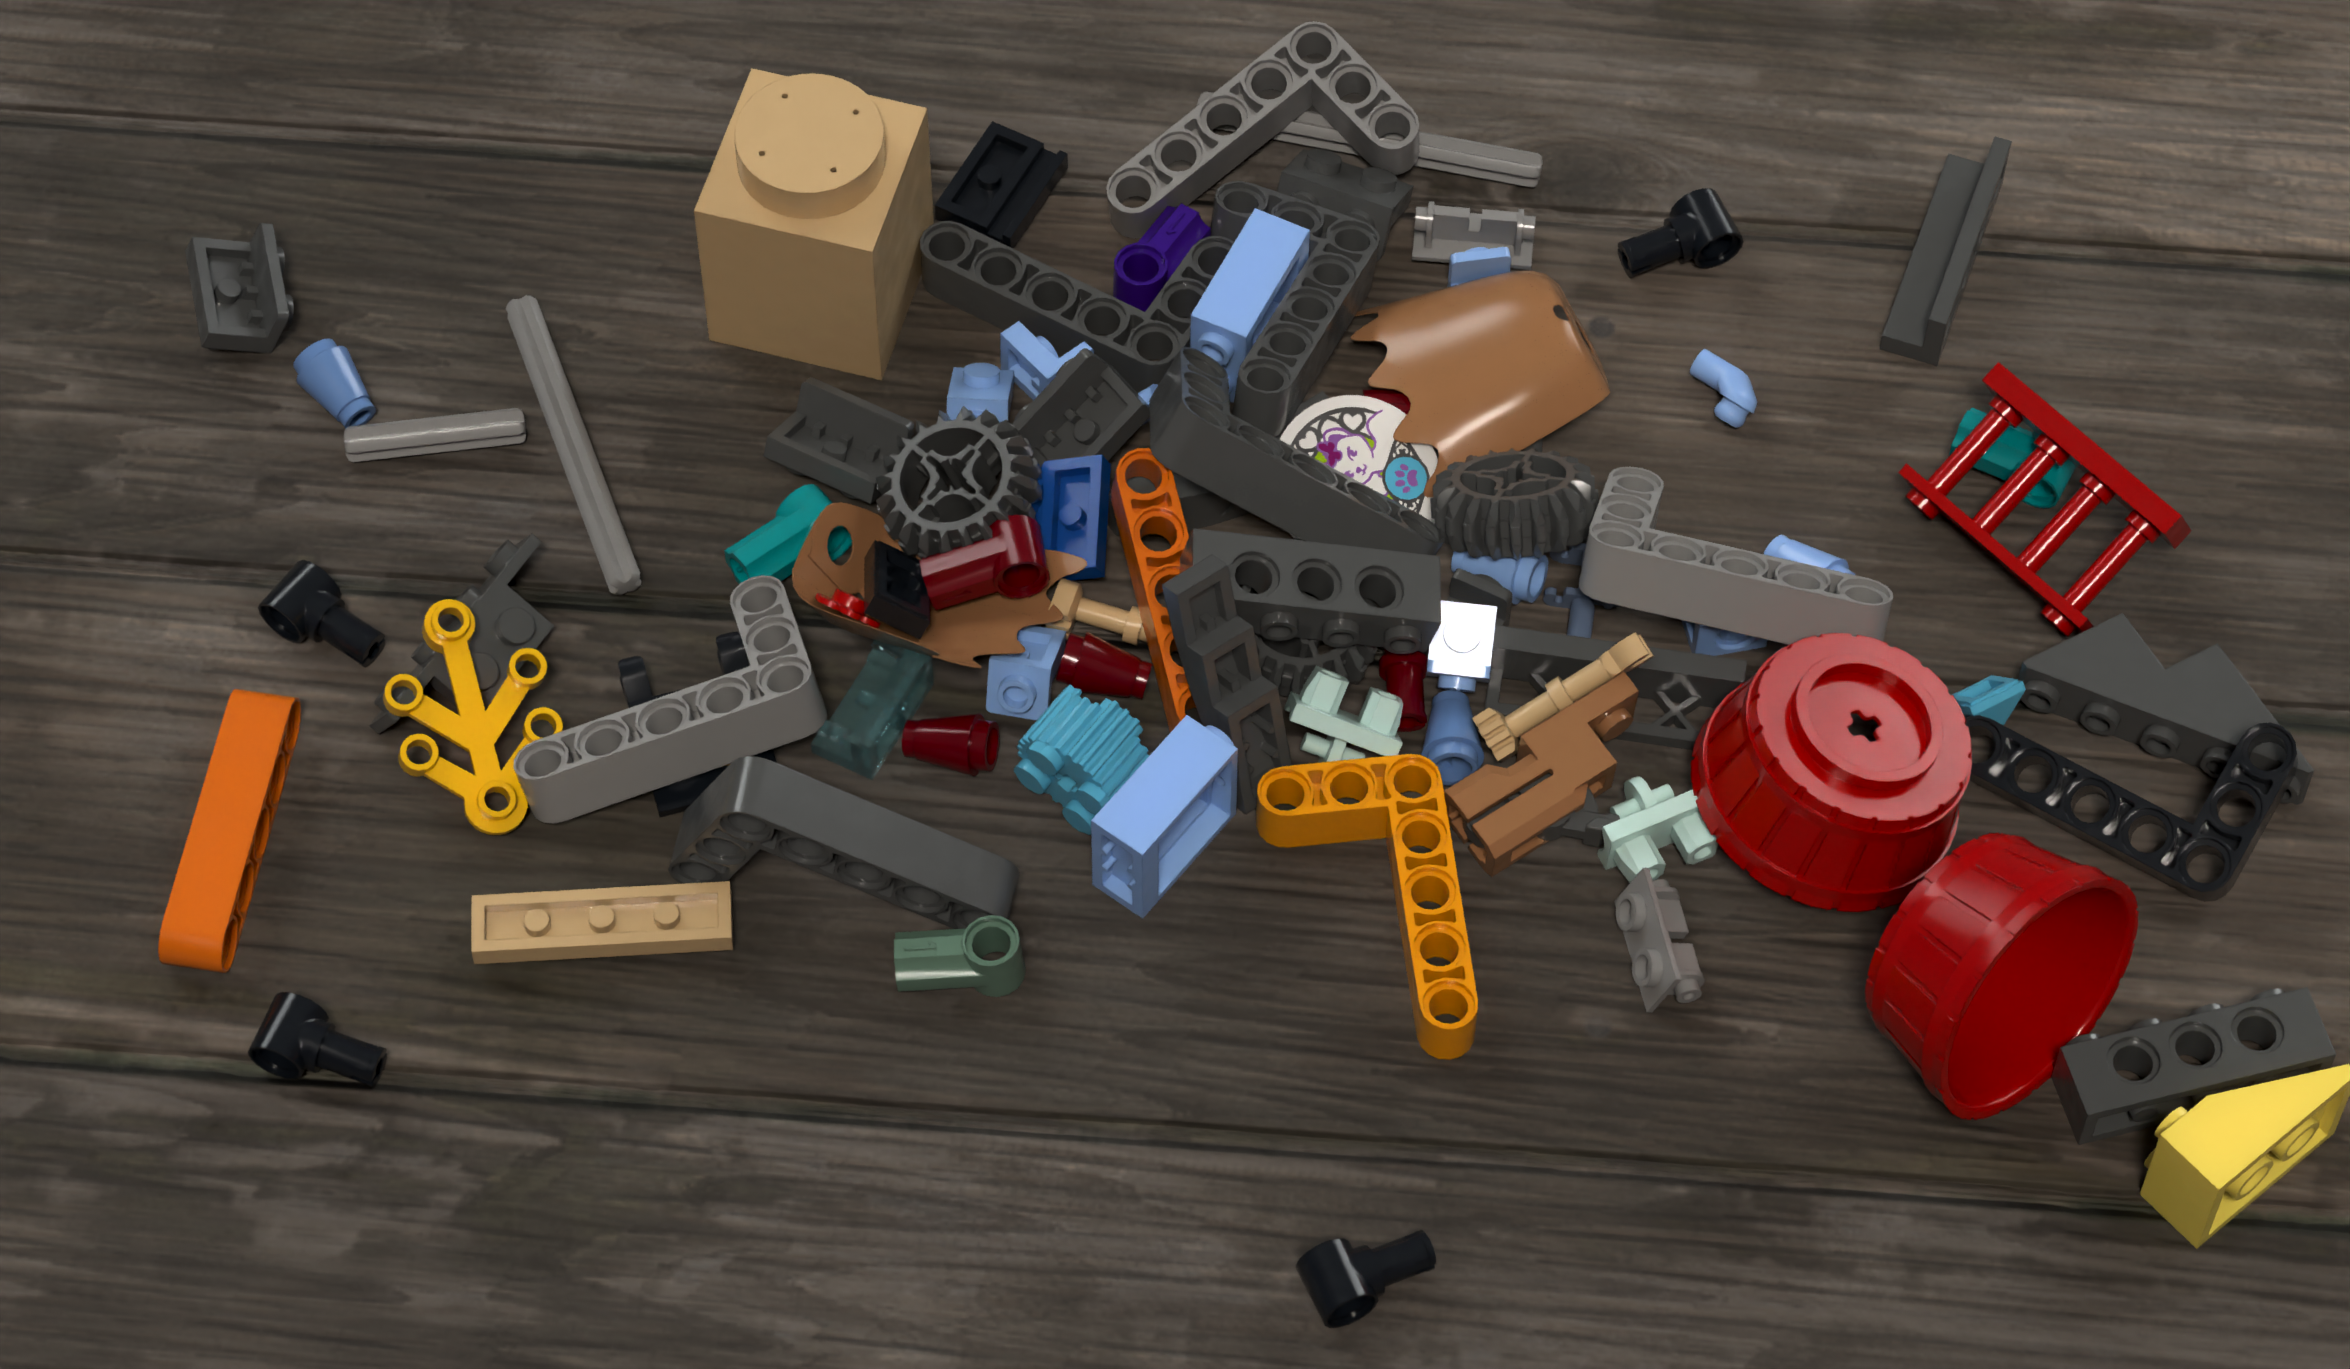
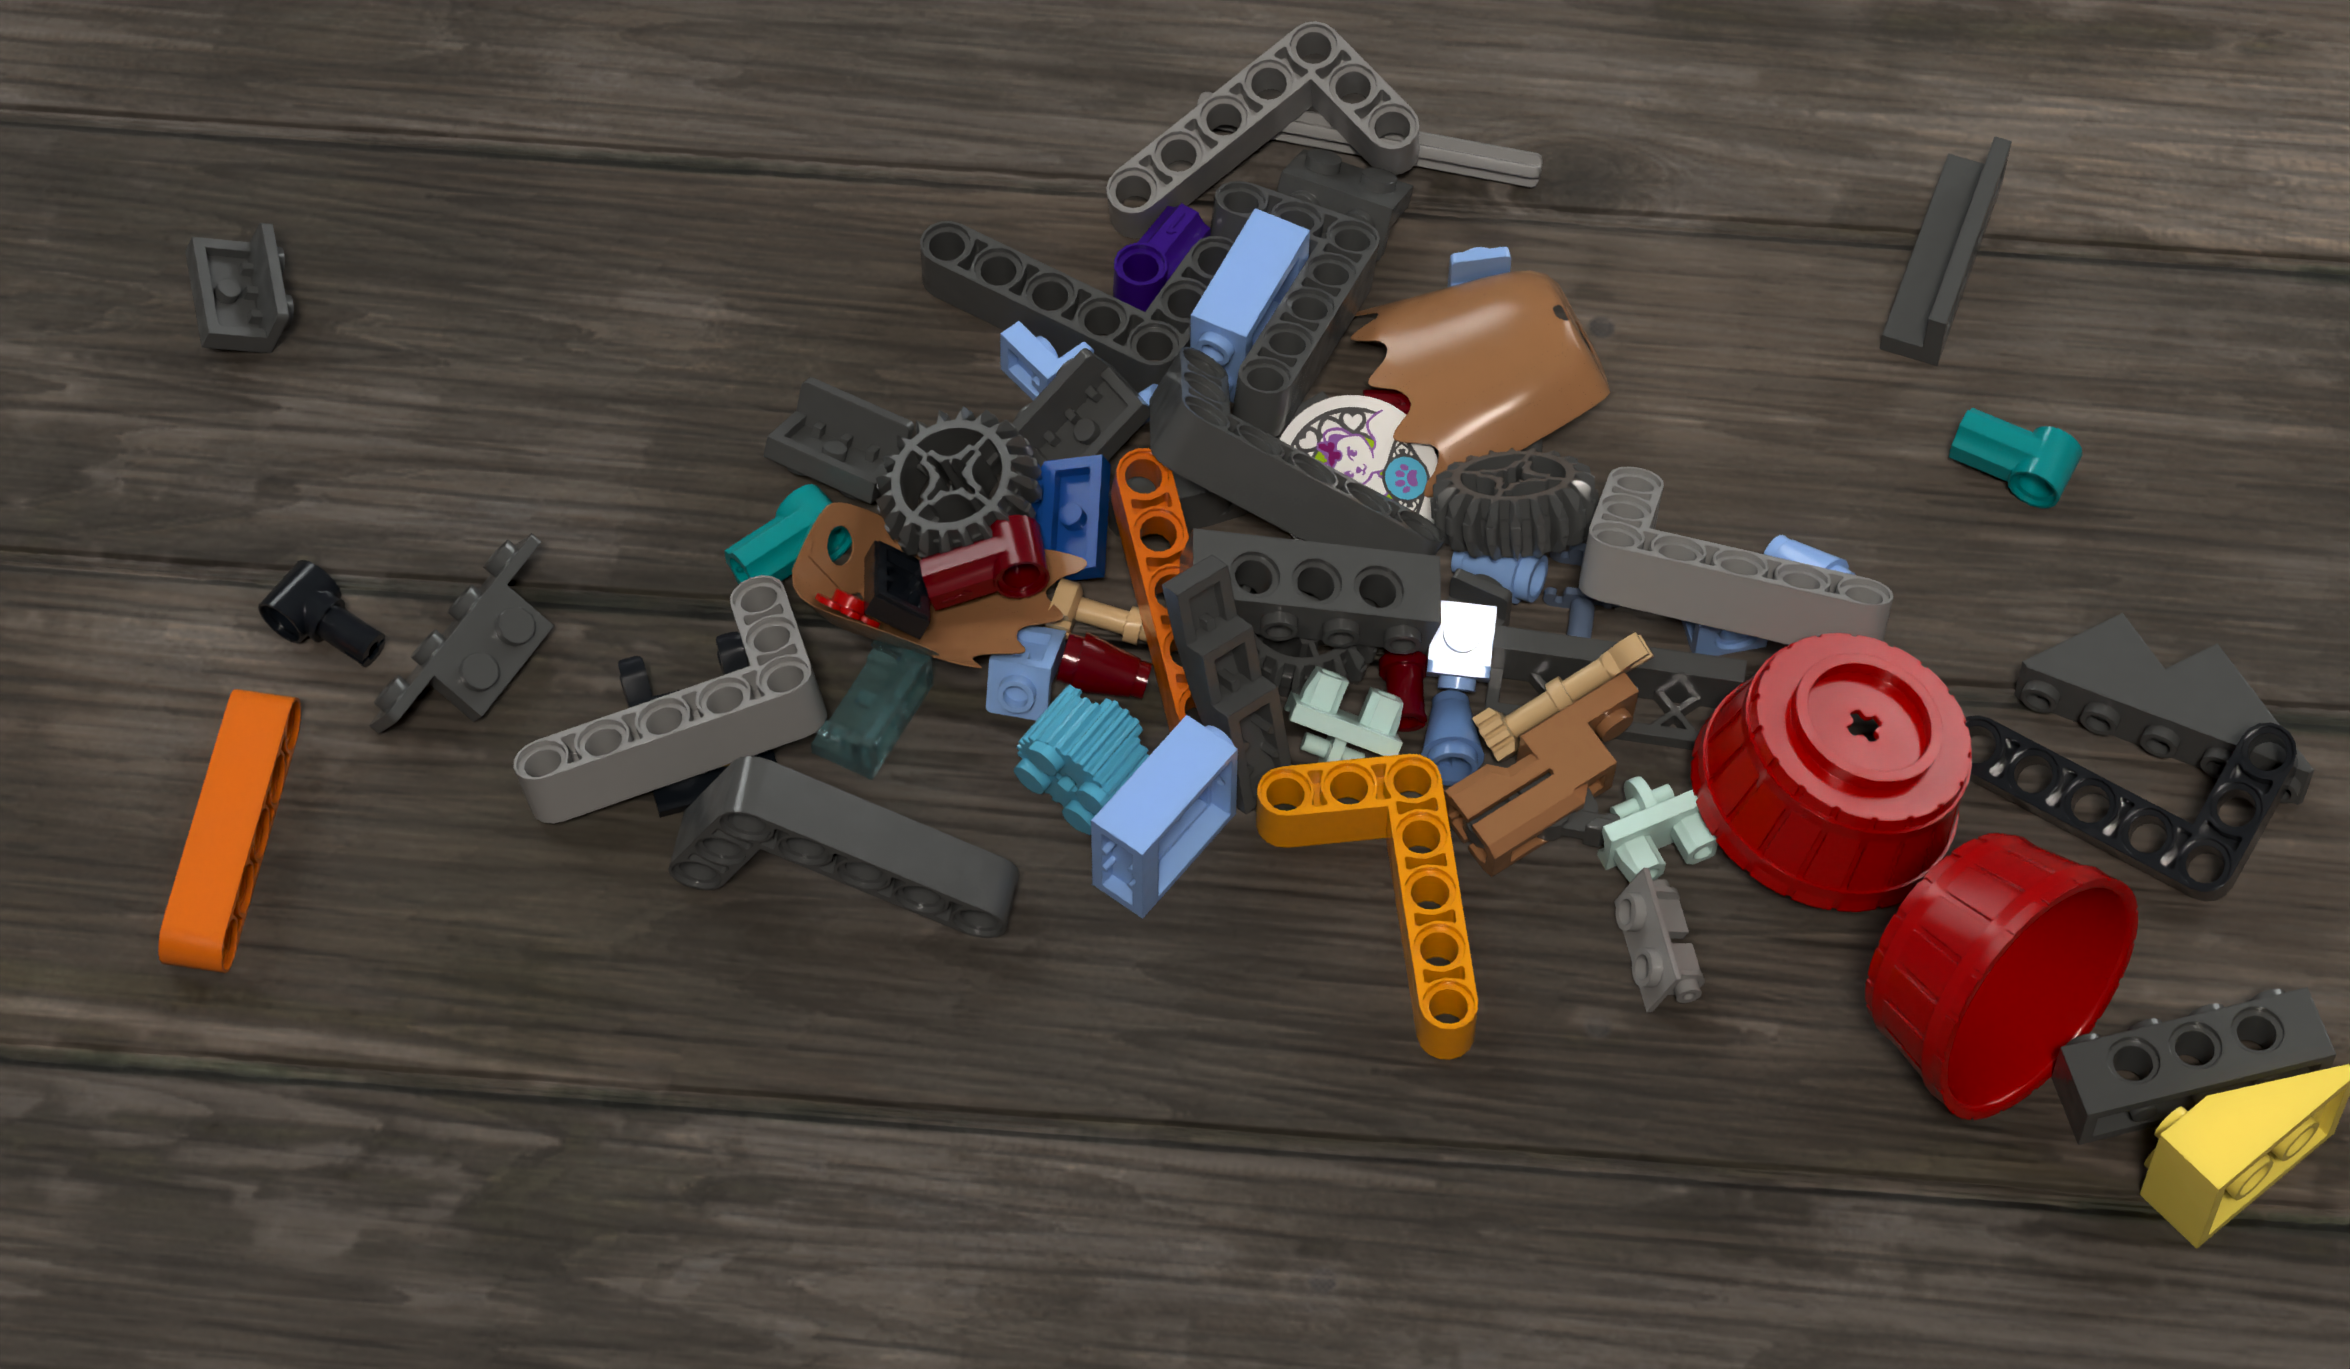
black pin [248,992,387,1087] -> none
medium blue cone [293,339,376,429] -> none
light grey axle [344,408,526,462] -> none
yellow plant [383,599,563,835] -> none
tan plate [471,881,733,964] -> none
light grey axle [506,295,642,596] -> none
tan container [694,68,934,380] -> none
sand green piece [894,915,1026,997] -> none
dark red cone [902,713,1000,776] -> none
black plate [934,121,1068,248] -> none
light blue bracket [947,363,1014,423] -> none
black pin [1296,1230,1436,1328] -> none
light grey hinge [1412,201,1536,270] -> none
black pin [1618,188,1744,278] -> none
light blue arm [1690,349,1757,428] -> none
red fence [1898,362,2192,637] -> none
medium azure slope [1952,675,2026,725] -> none

